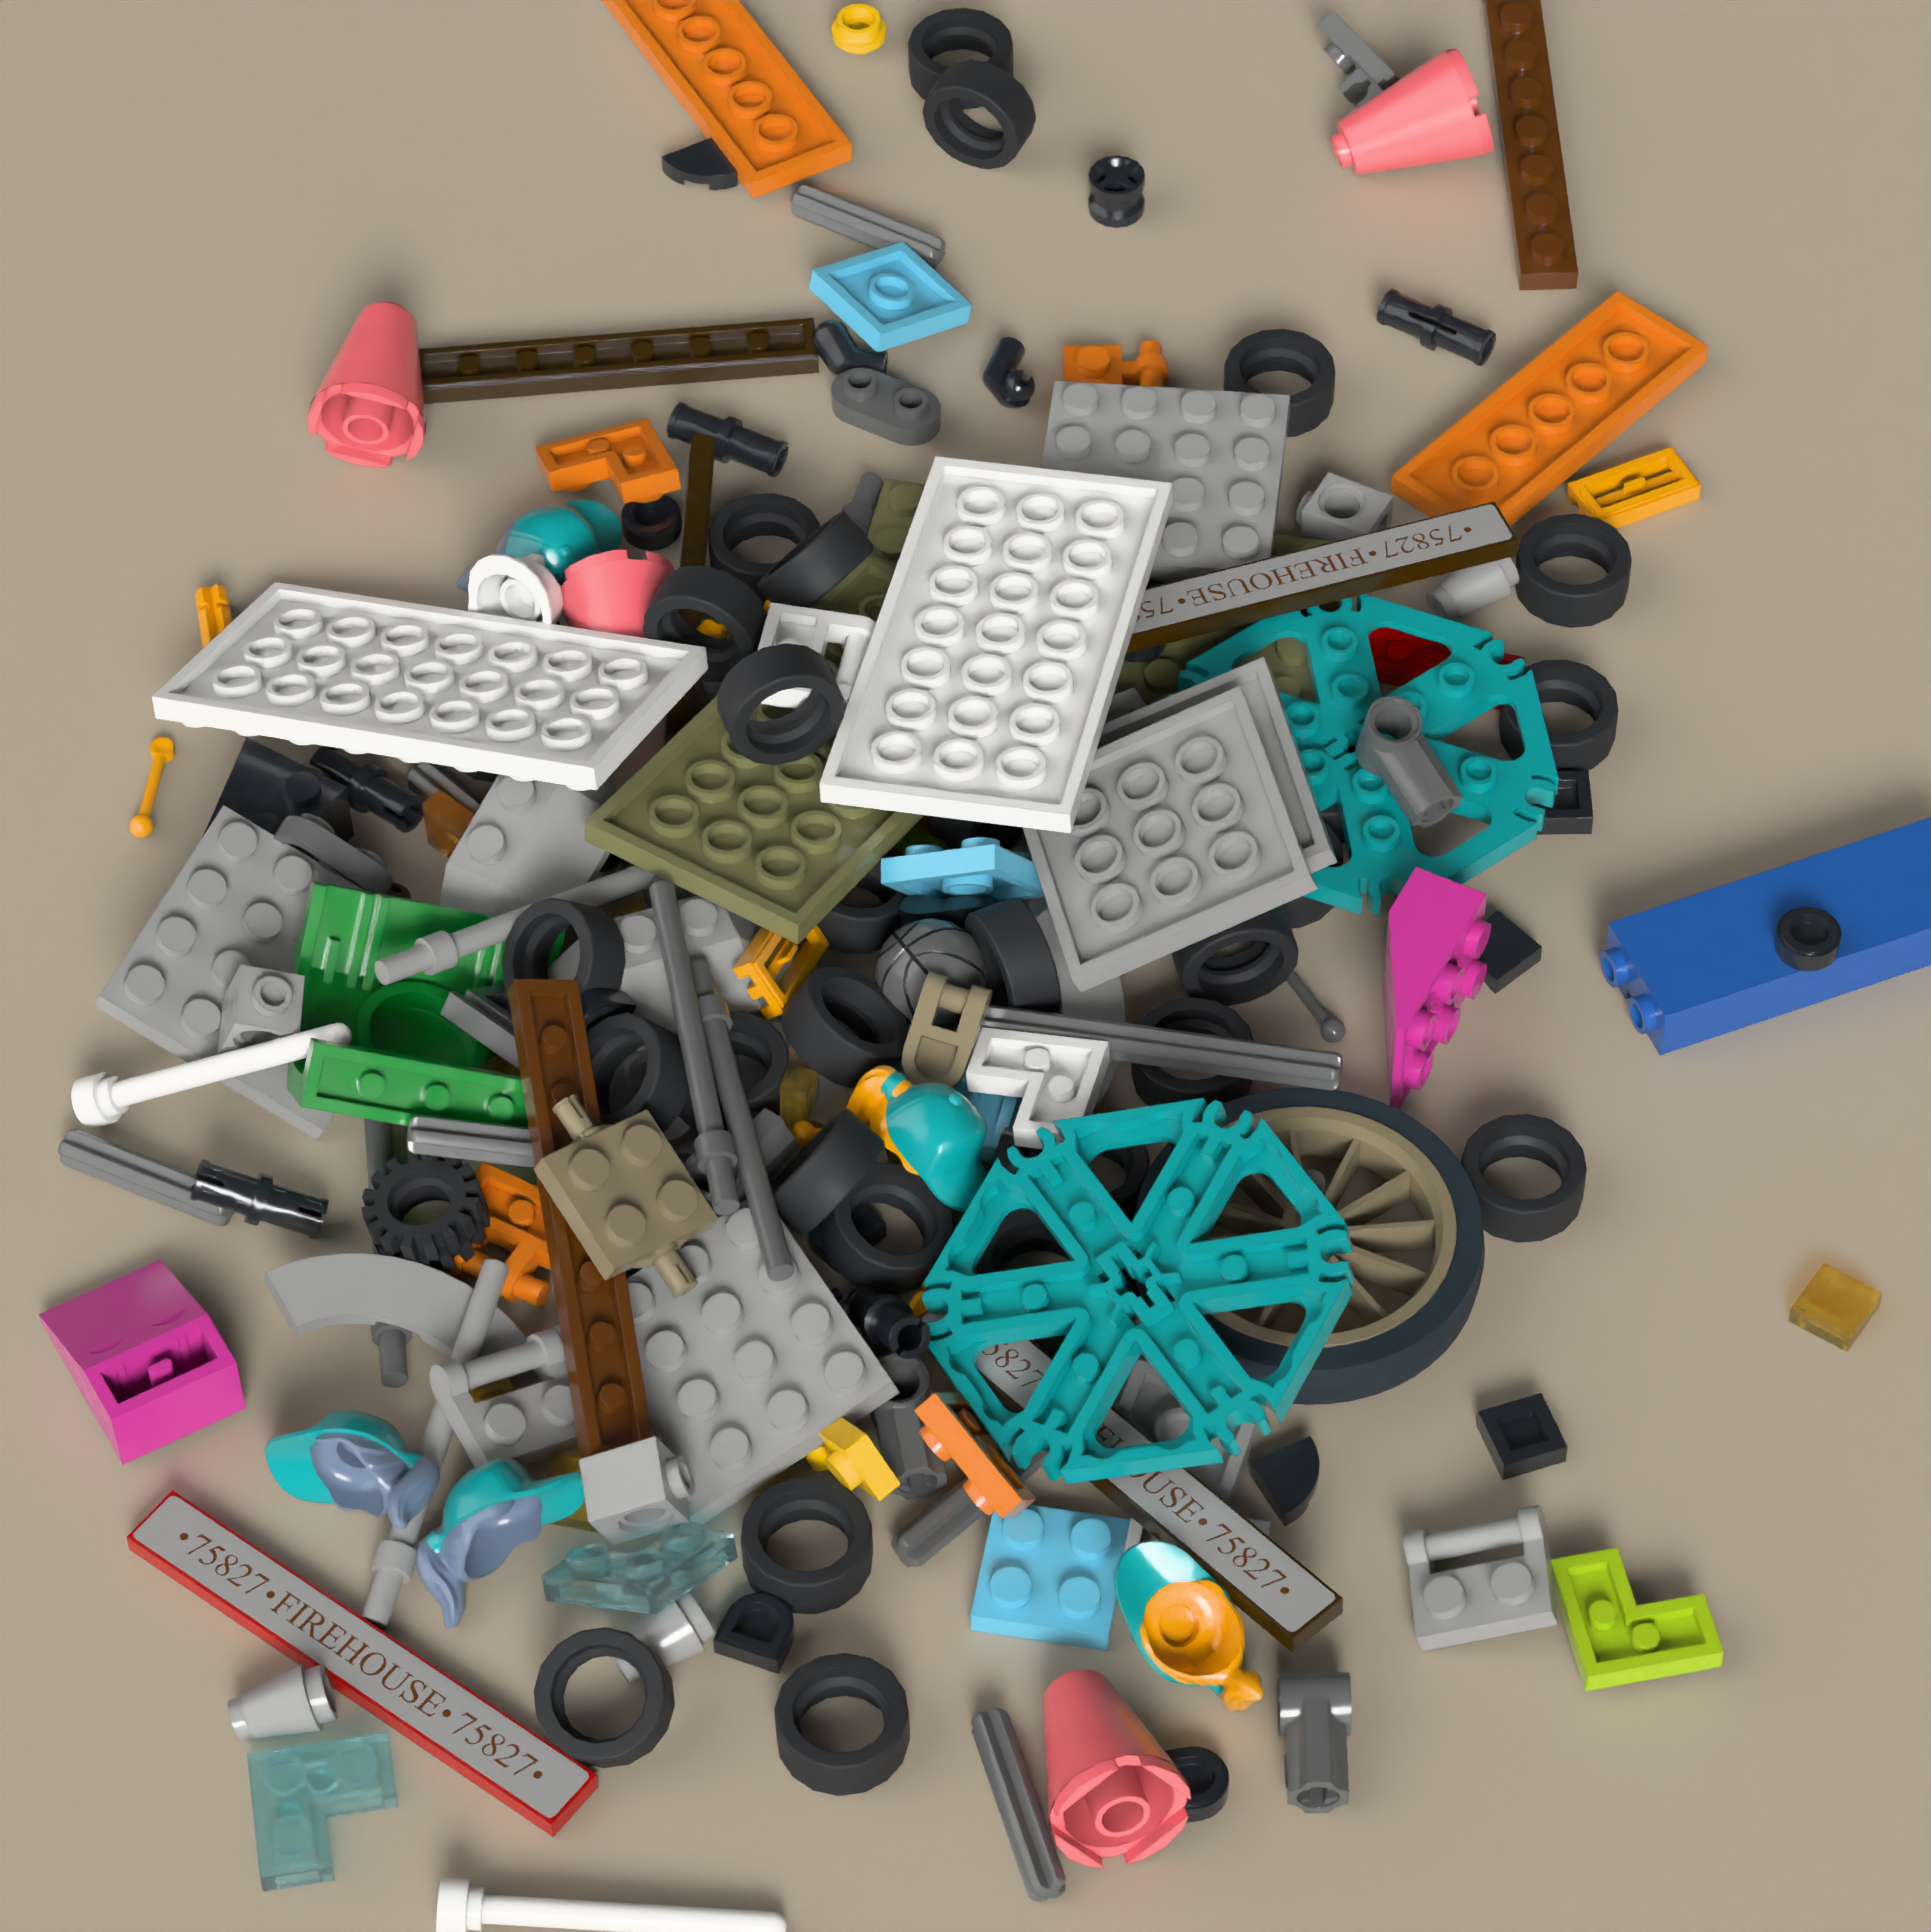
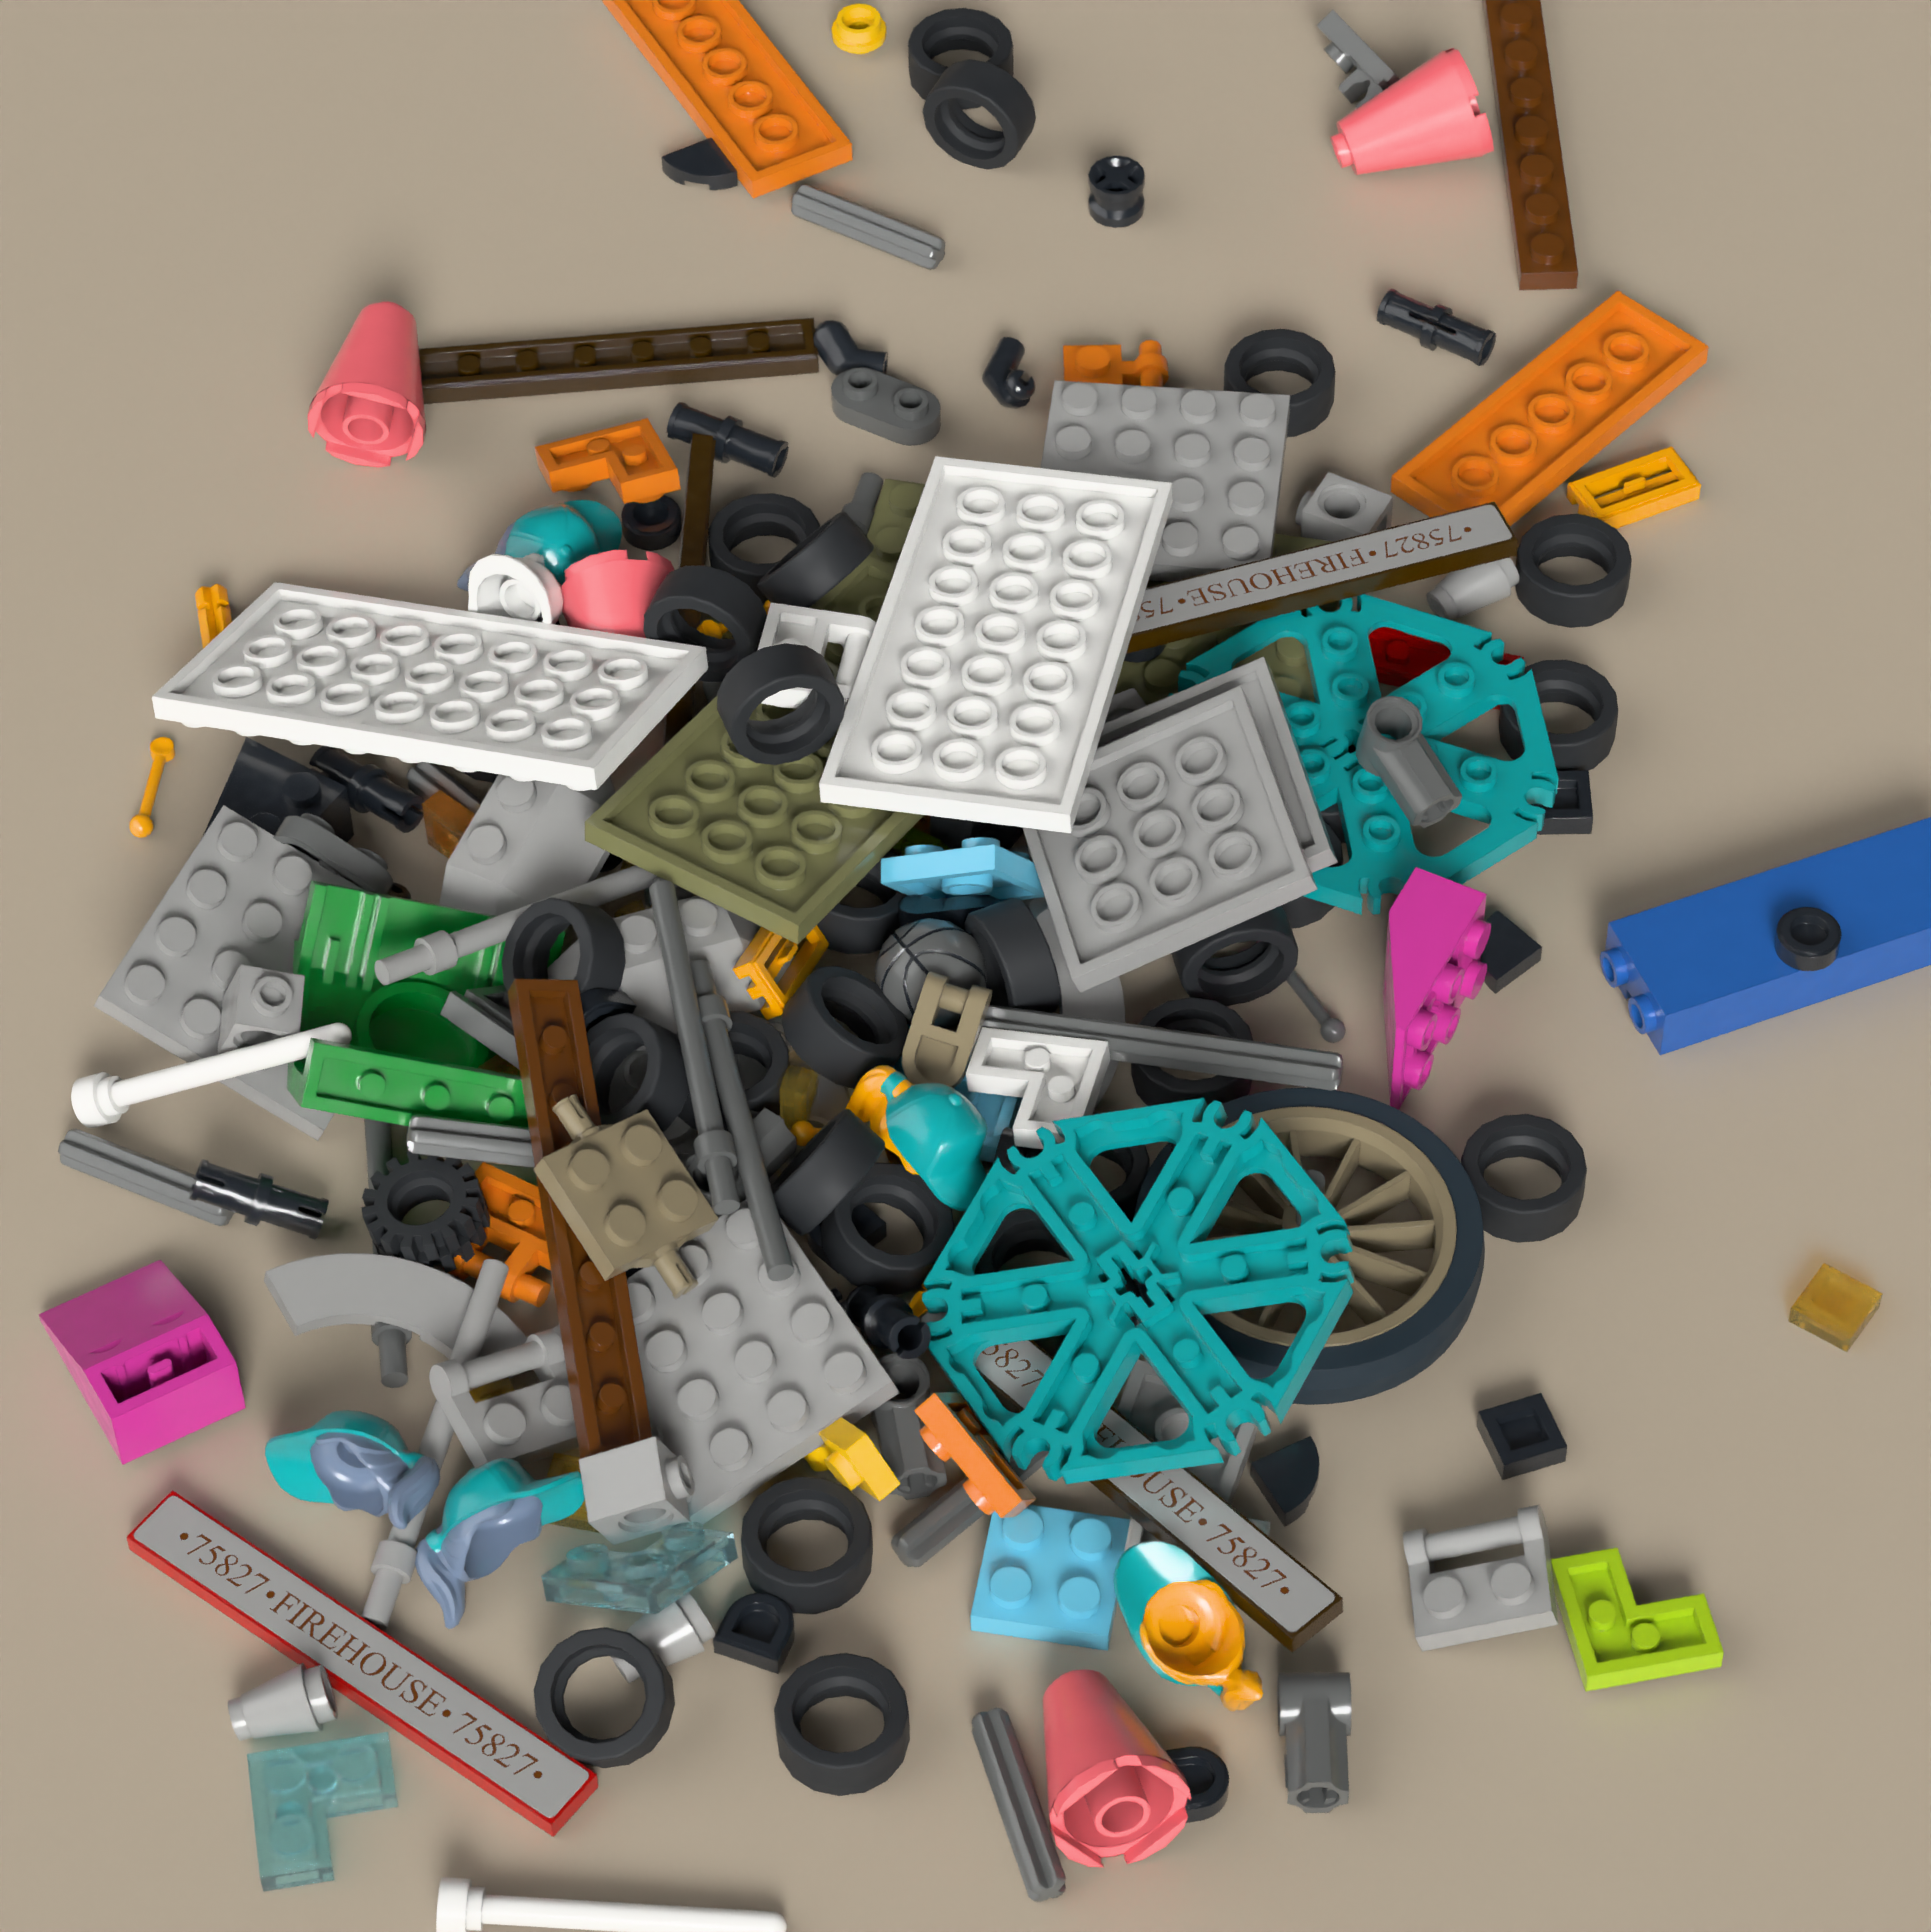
medium azure plate [809,242,972,353] -> none

